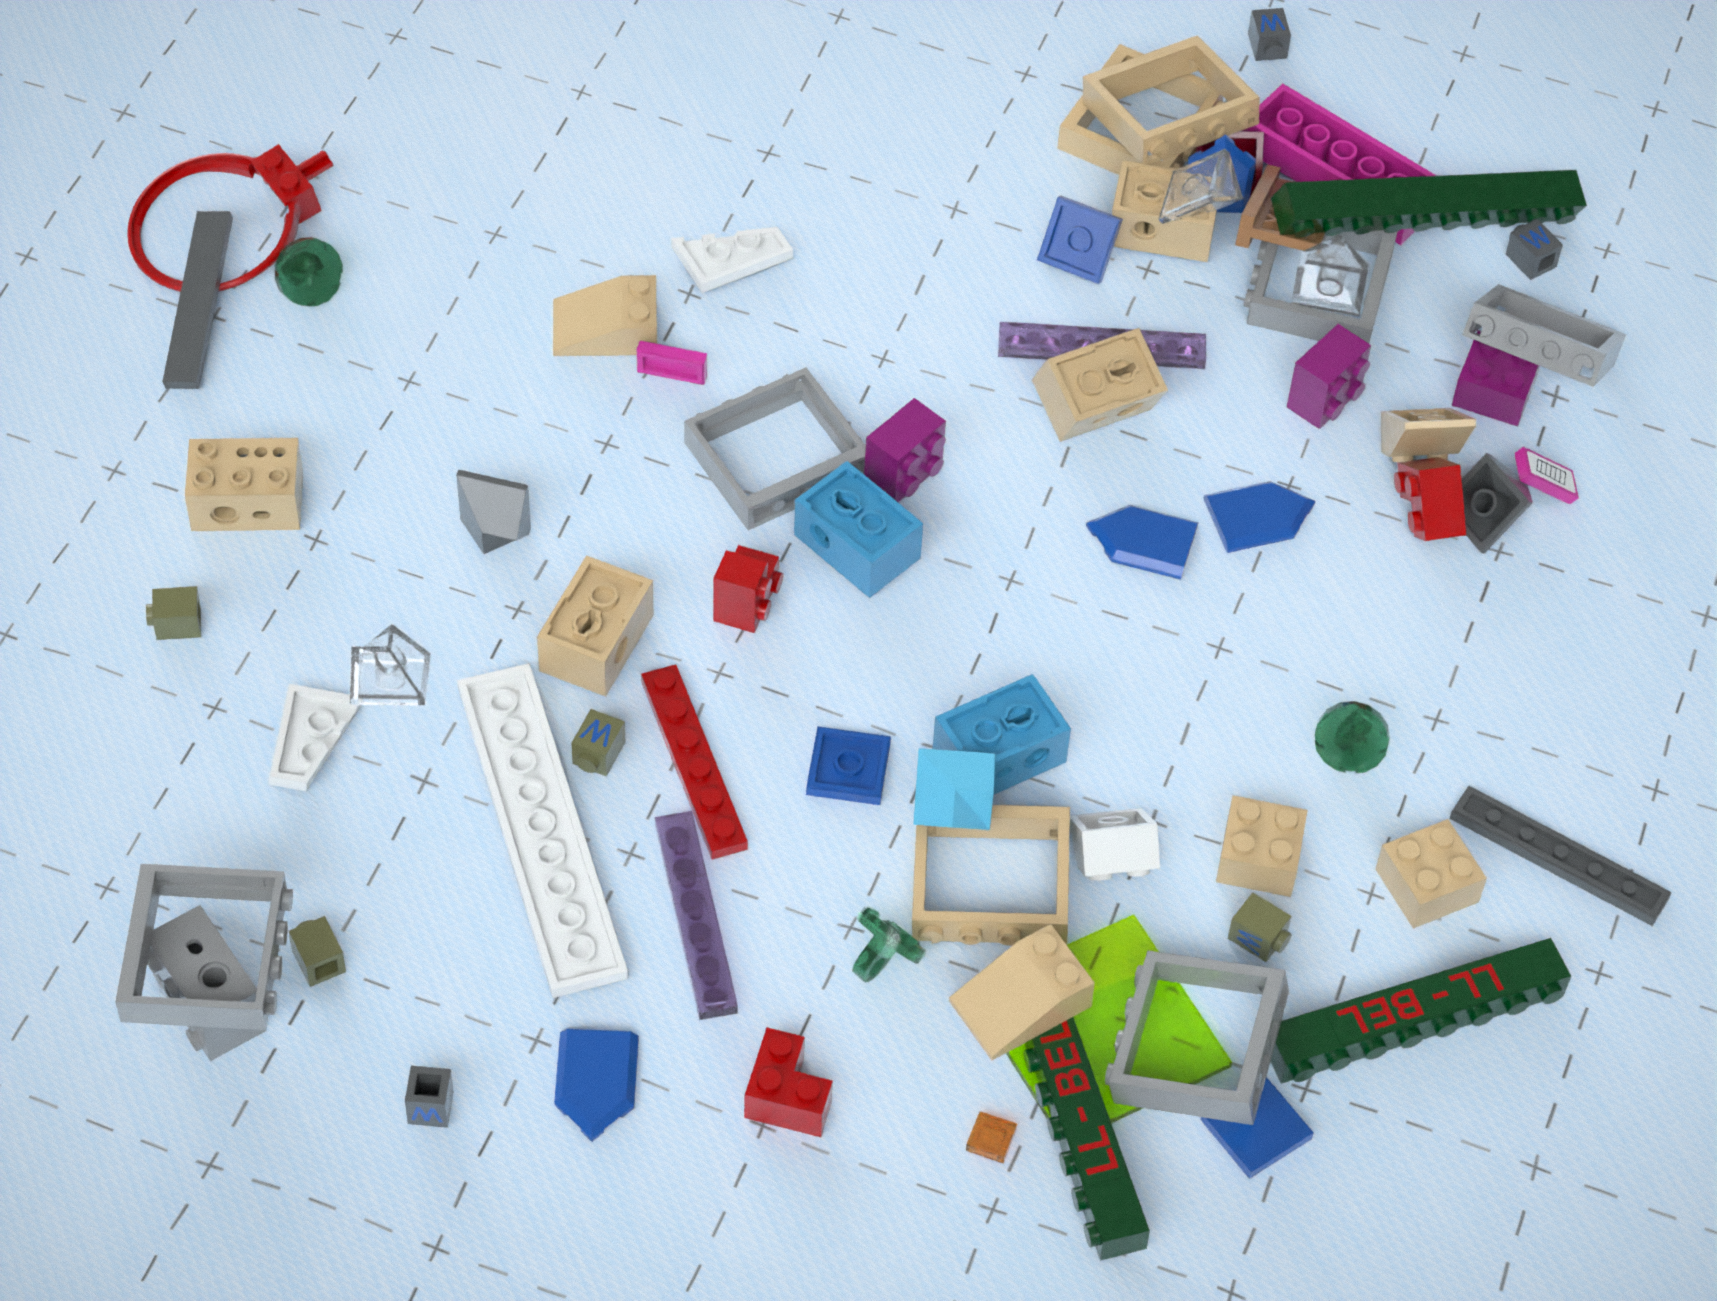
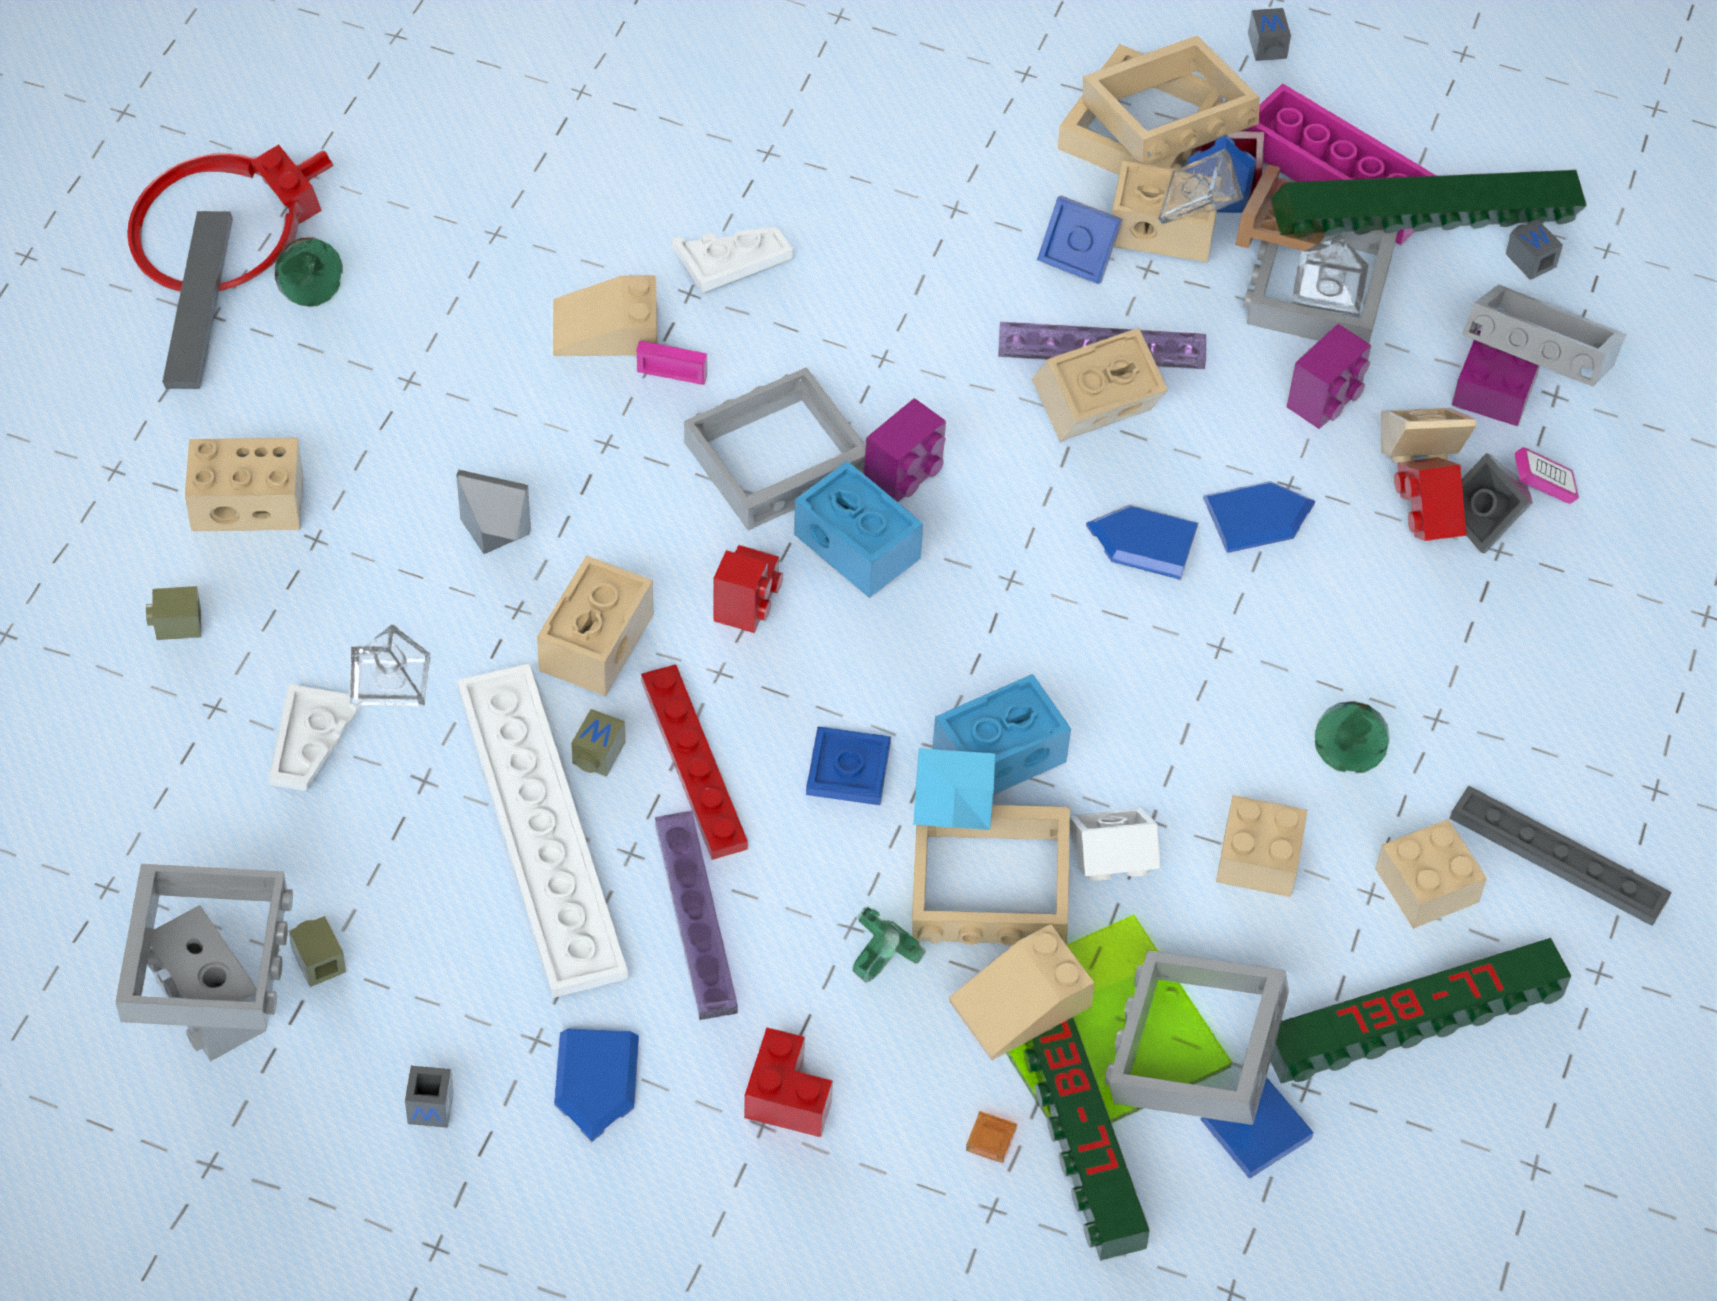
olive brick [1227,892,1292,962] -> none

